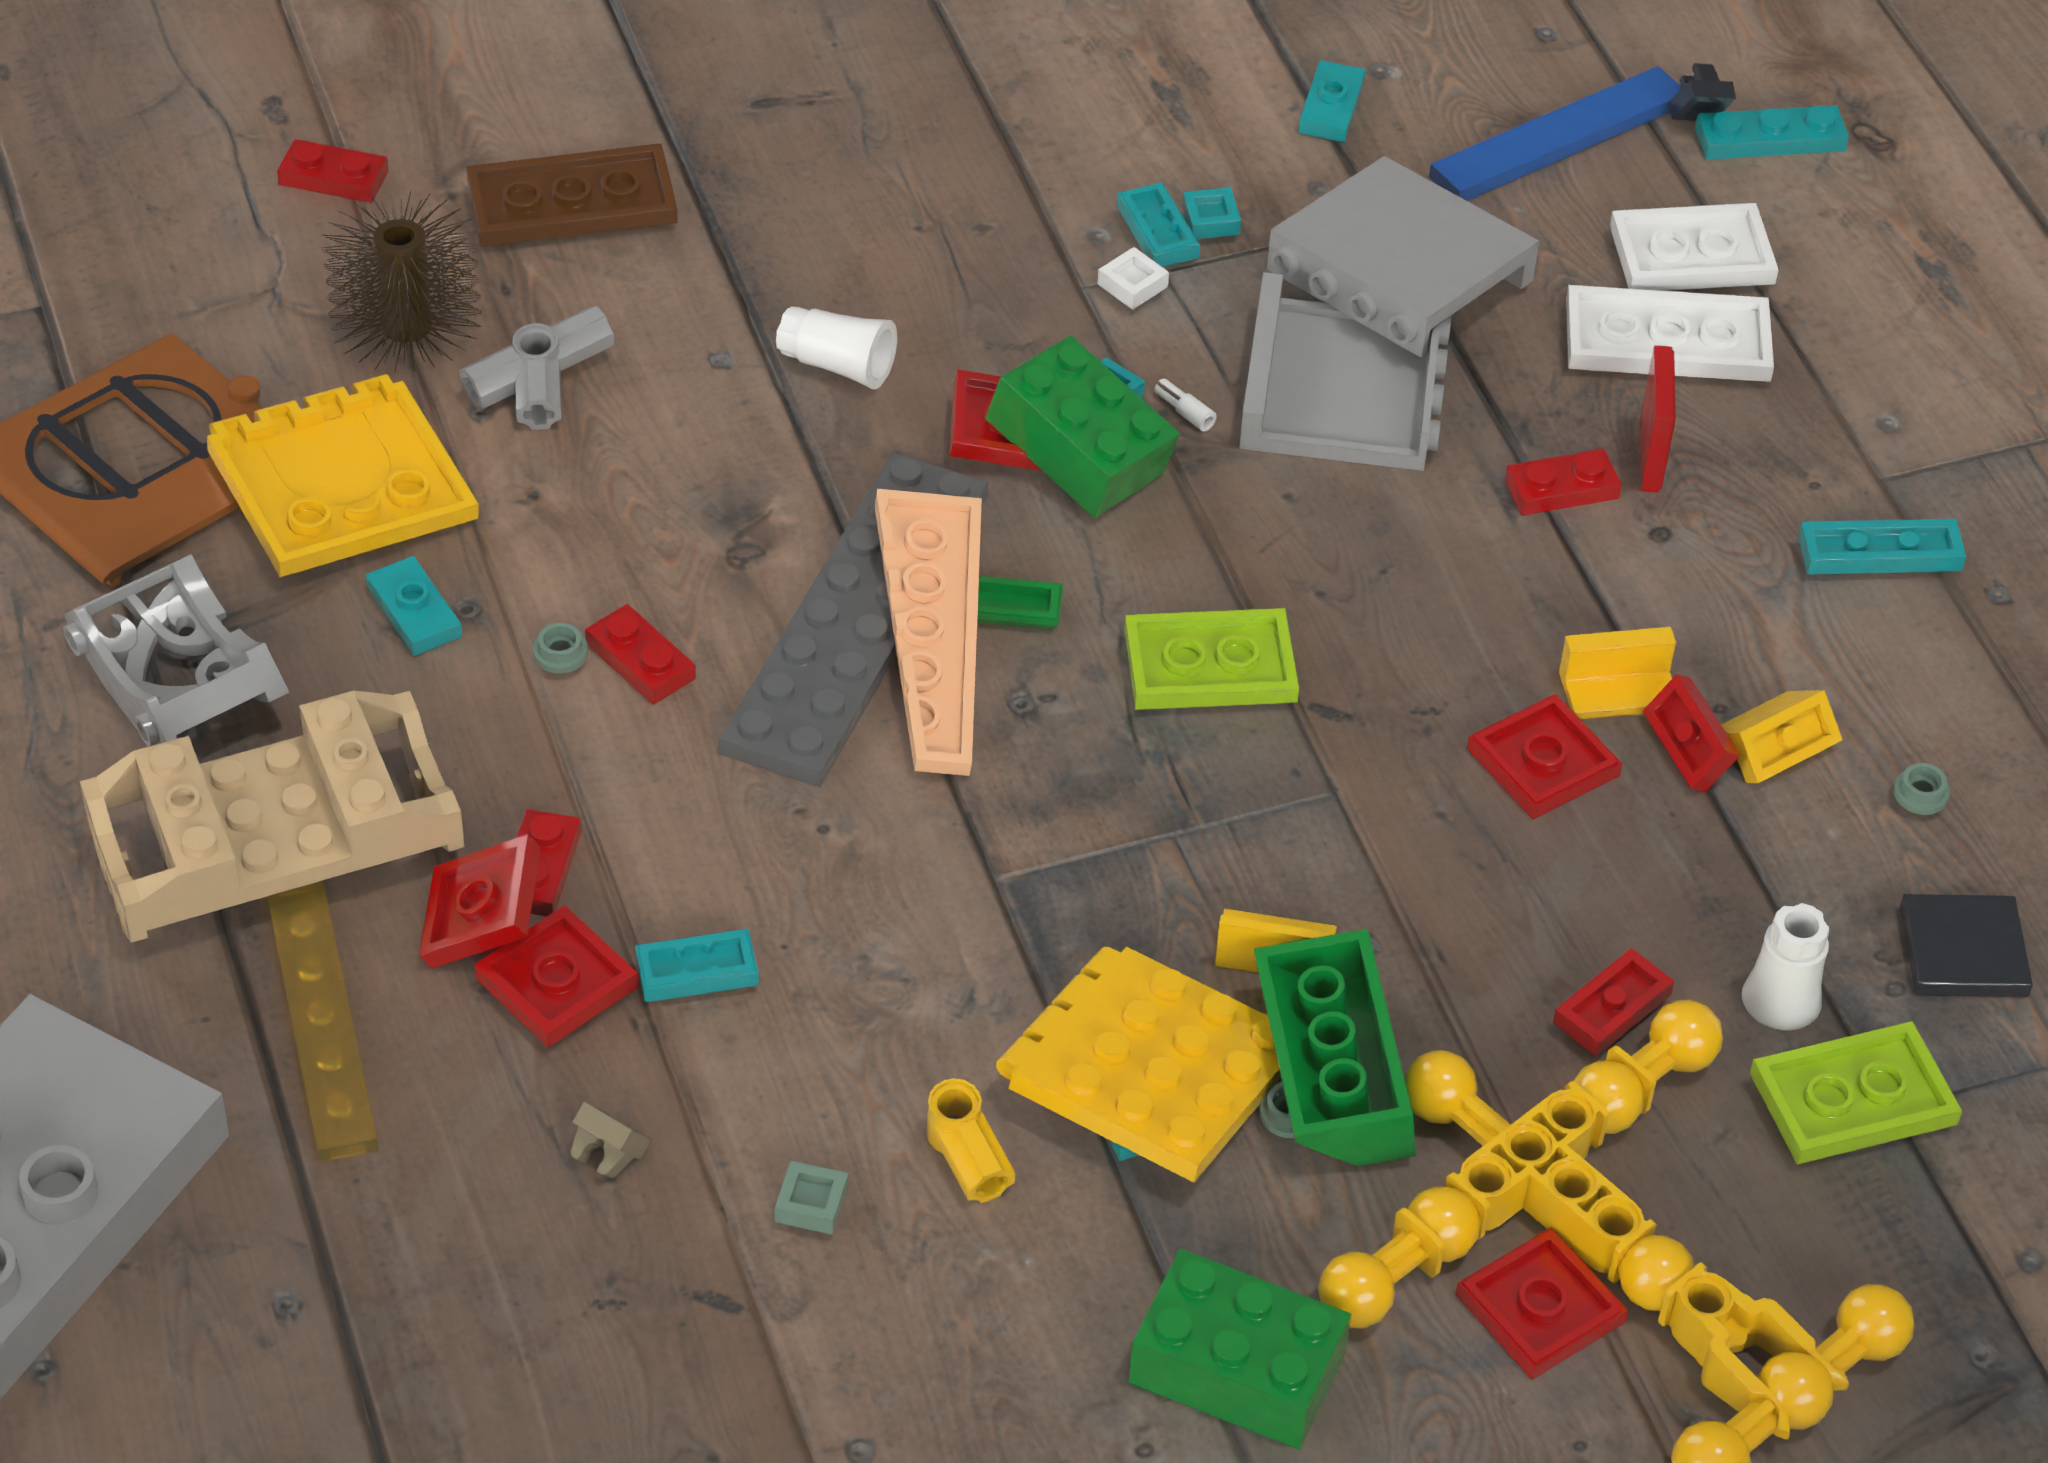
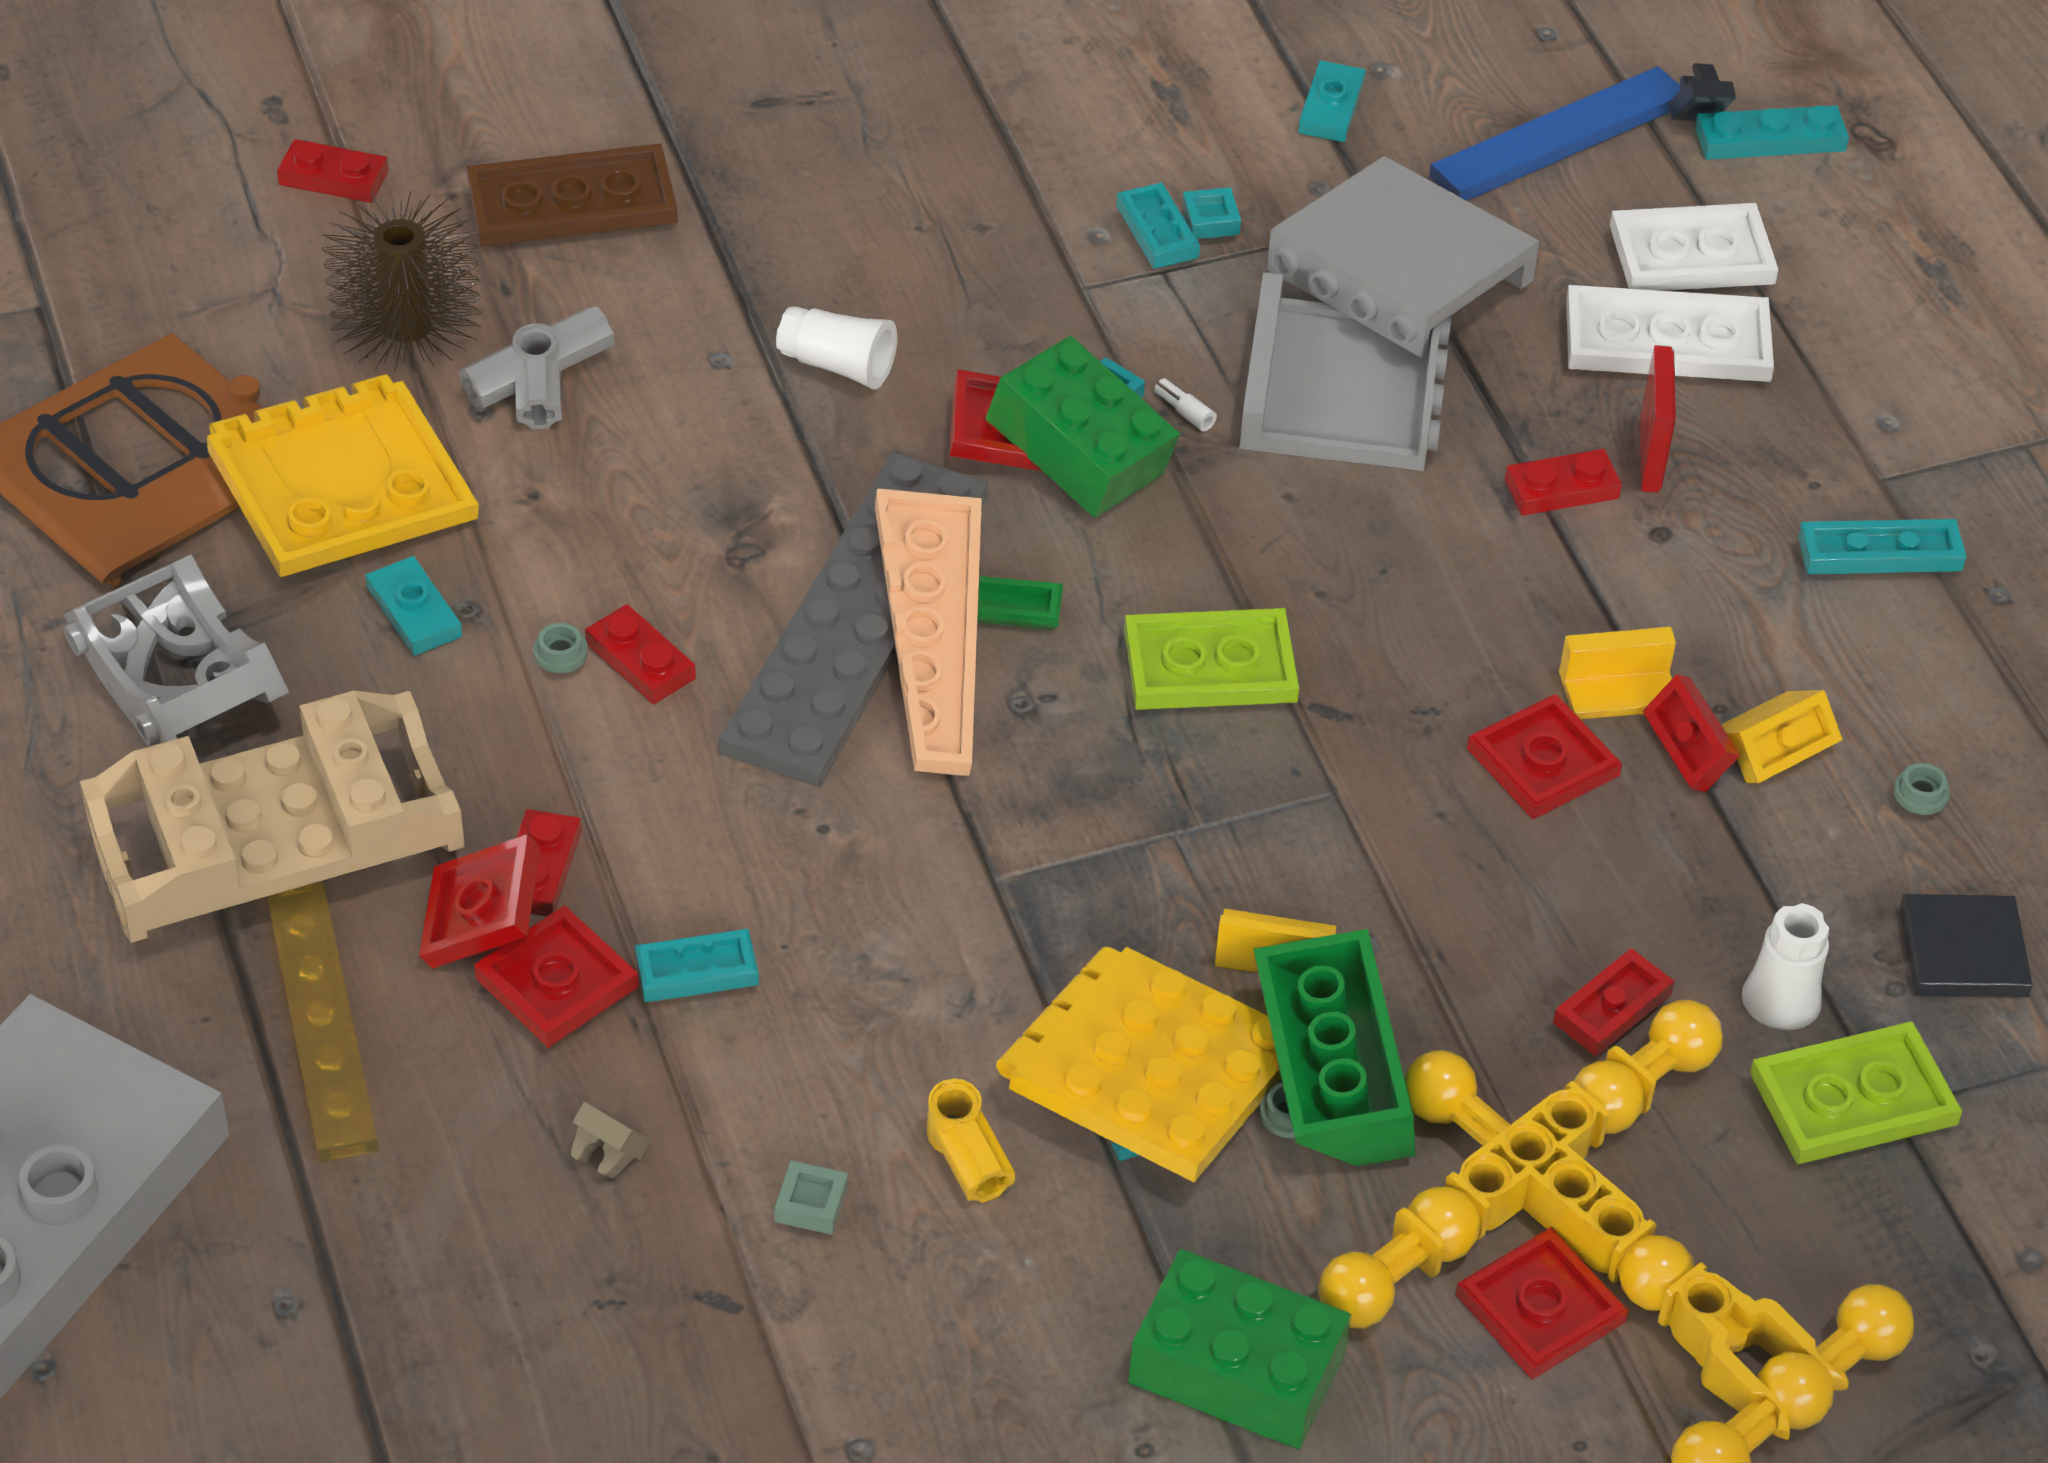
white plate [1098,247,1169,310] -> none

